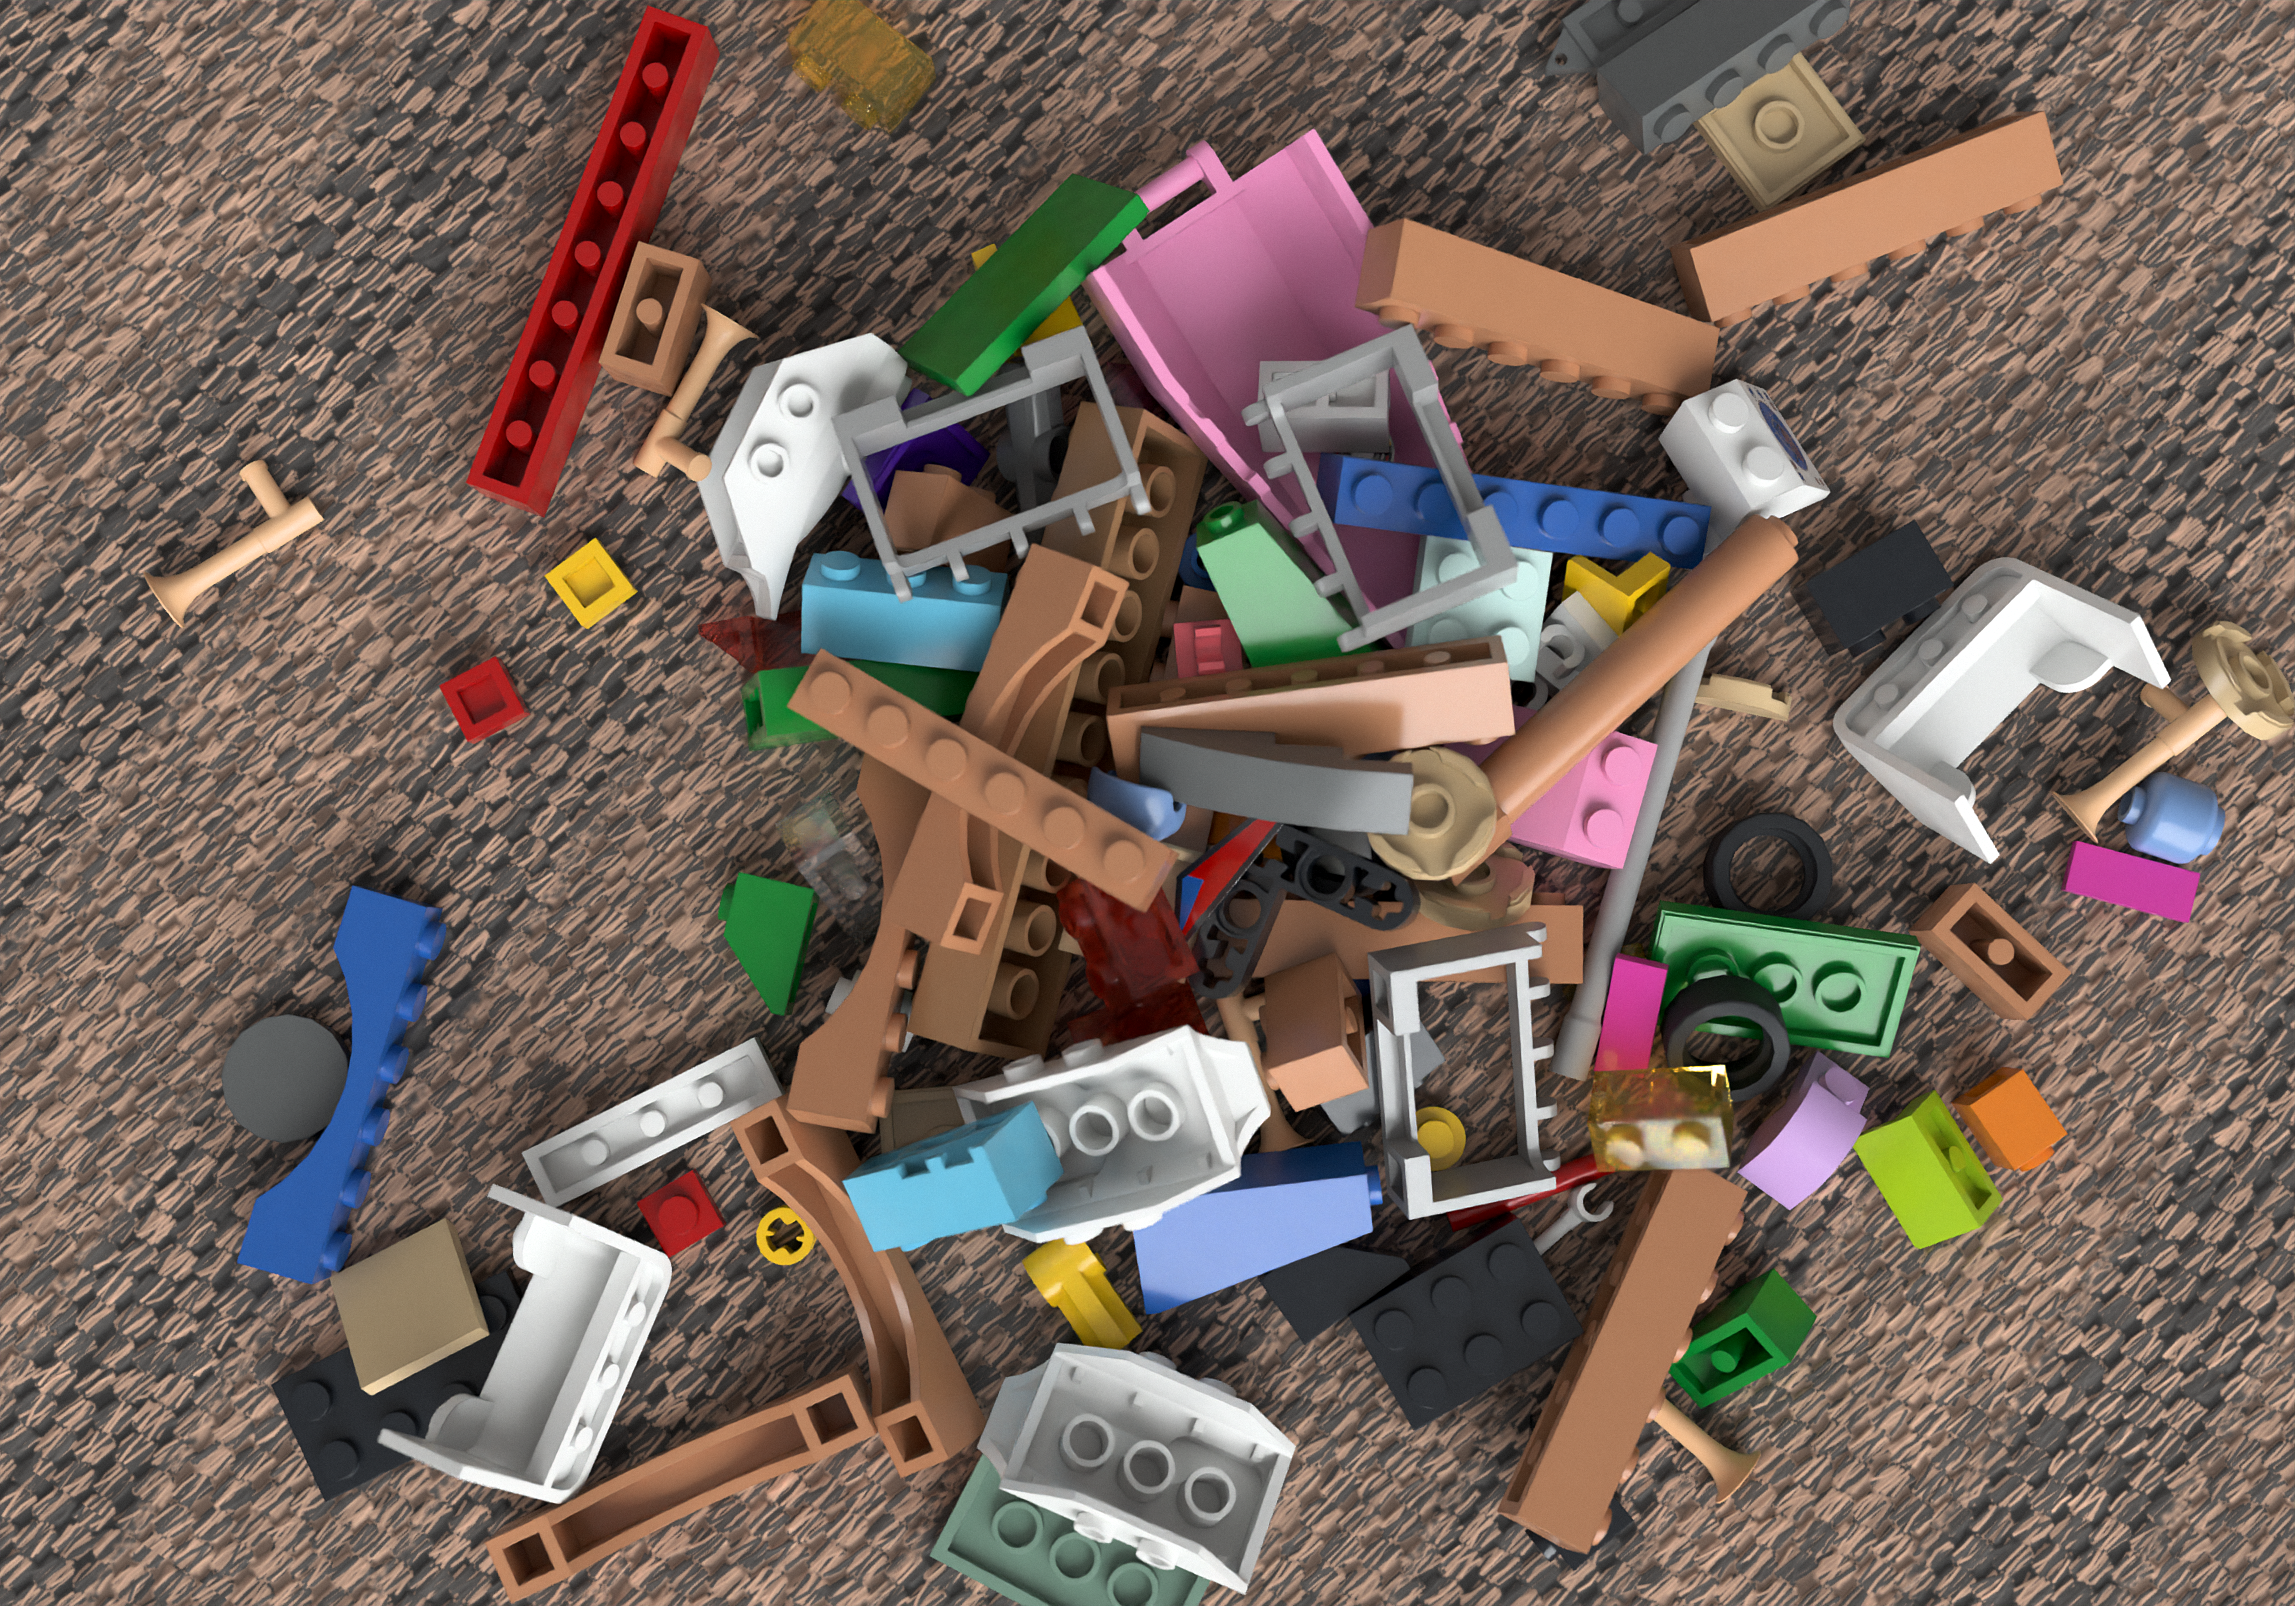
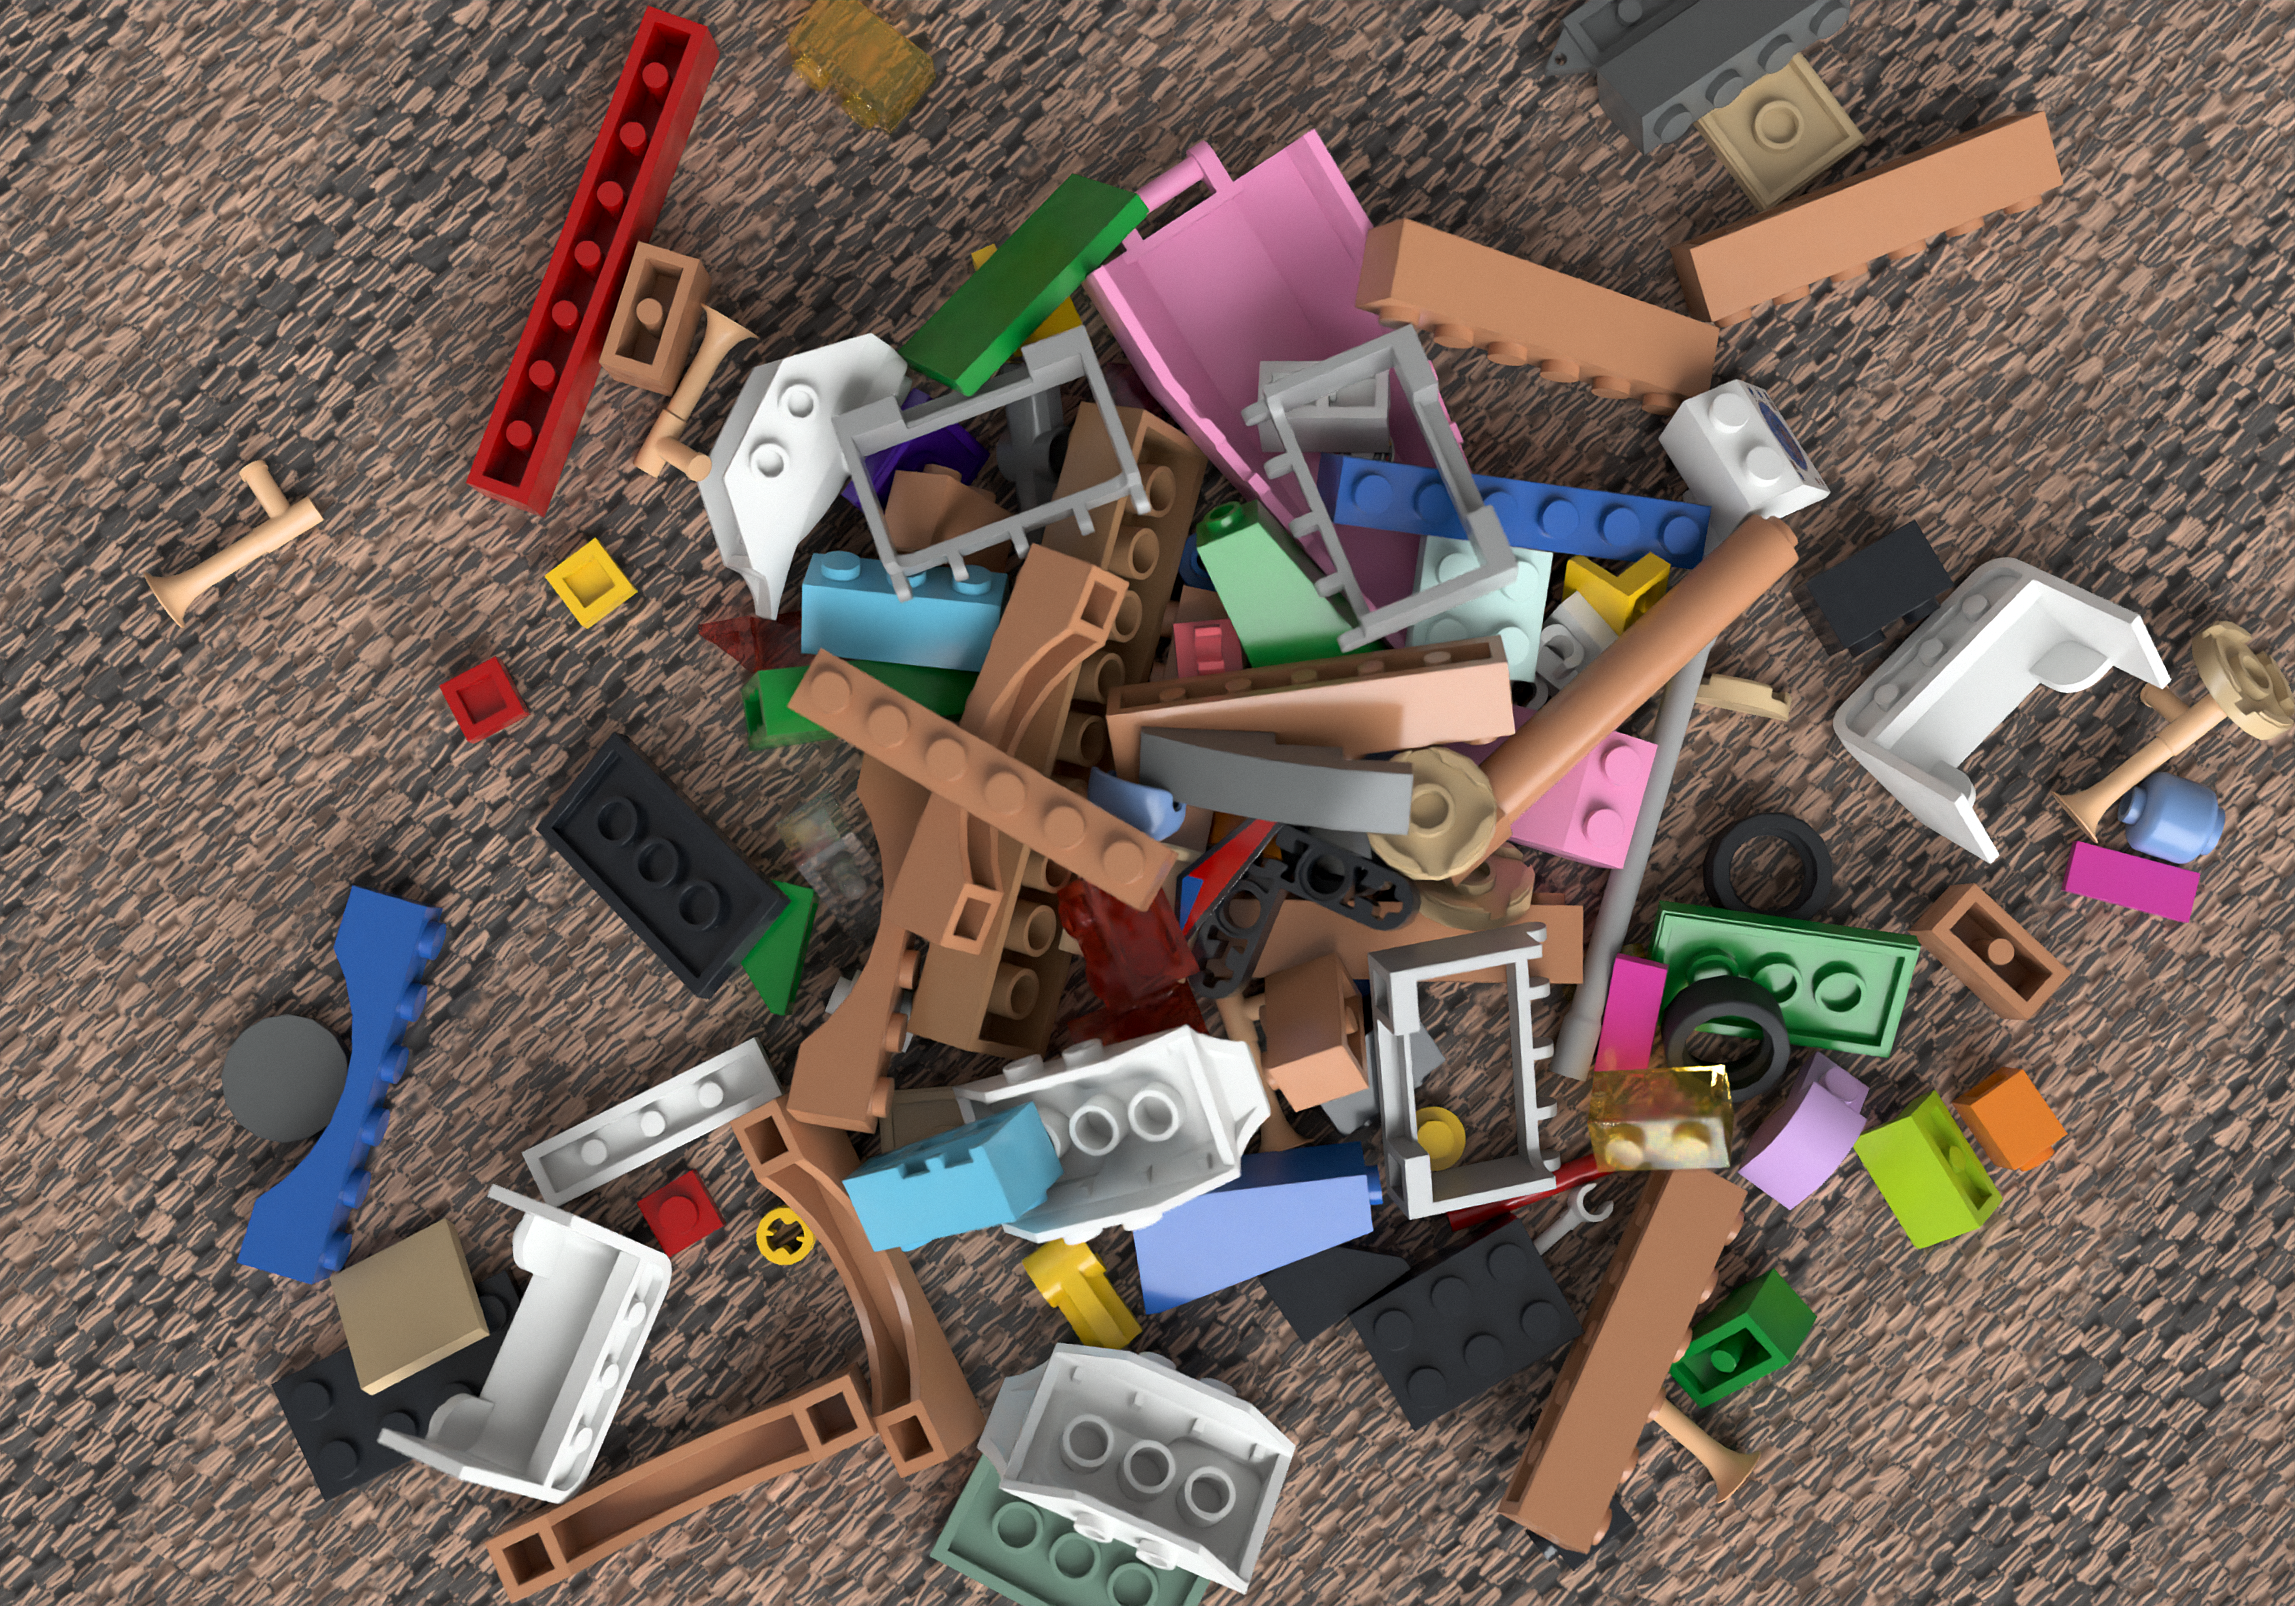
none -> black plate [536,732,792,999]

